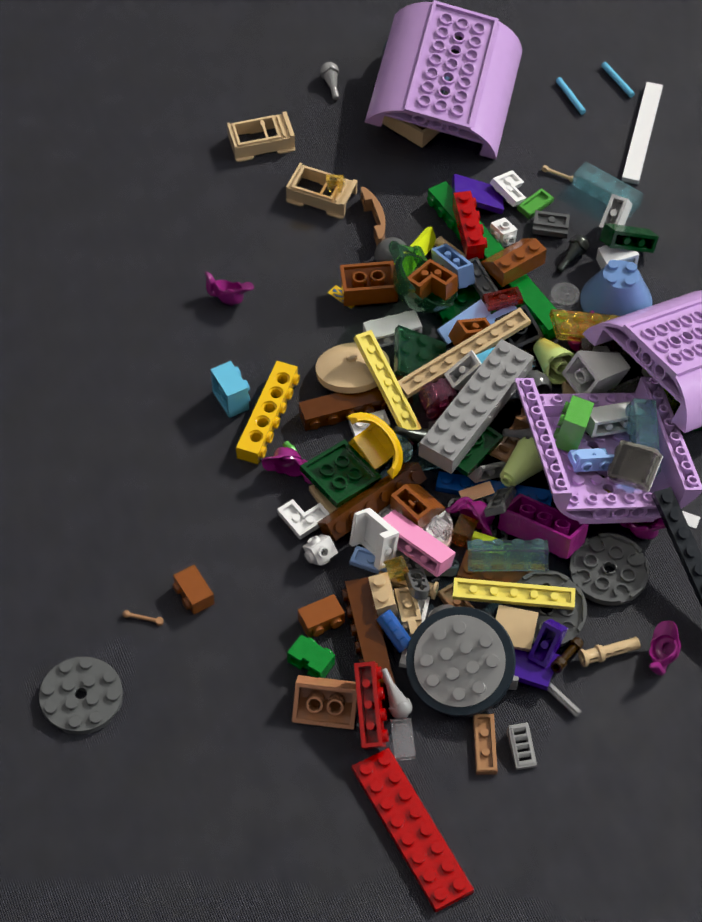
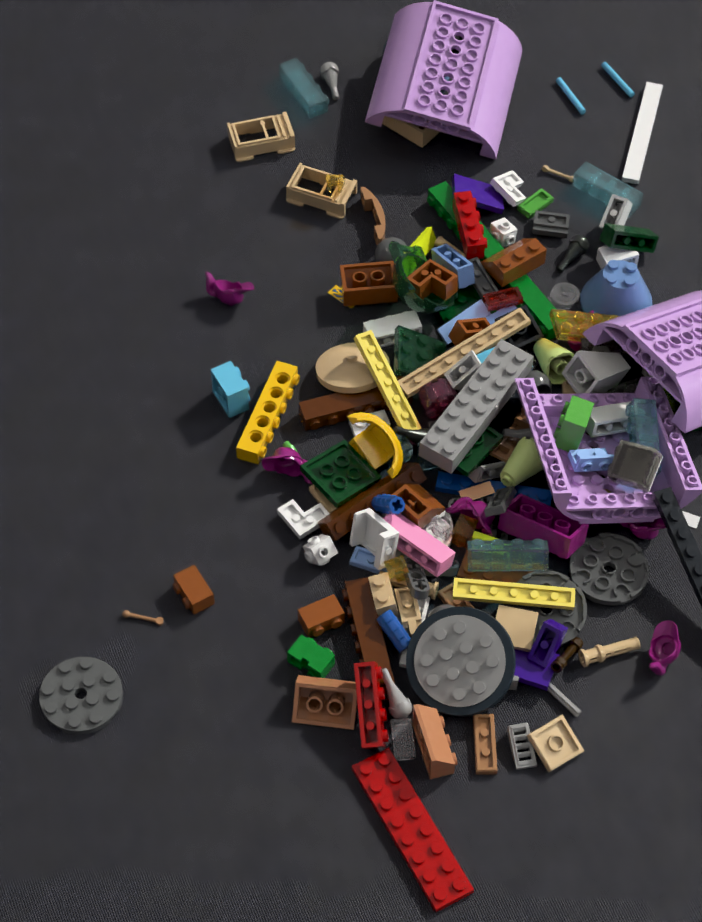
none -> clear light blue brick [279,58,329,118]
none -> blue axle [372,494,405,515]
none -> nougat slope [412,704,458,779]
none -> tan tile [527,714,584,773]

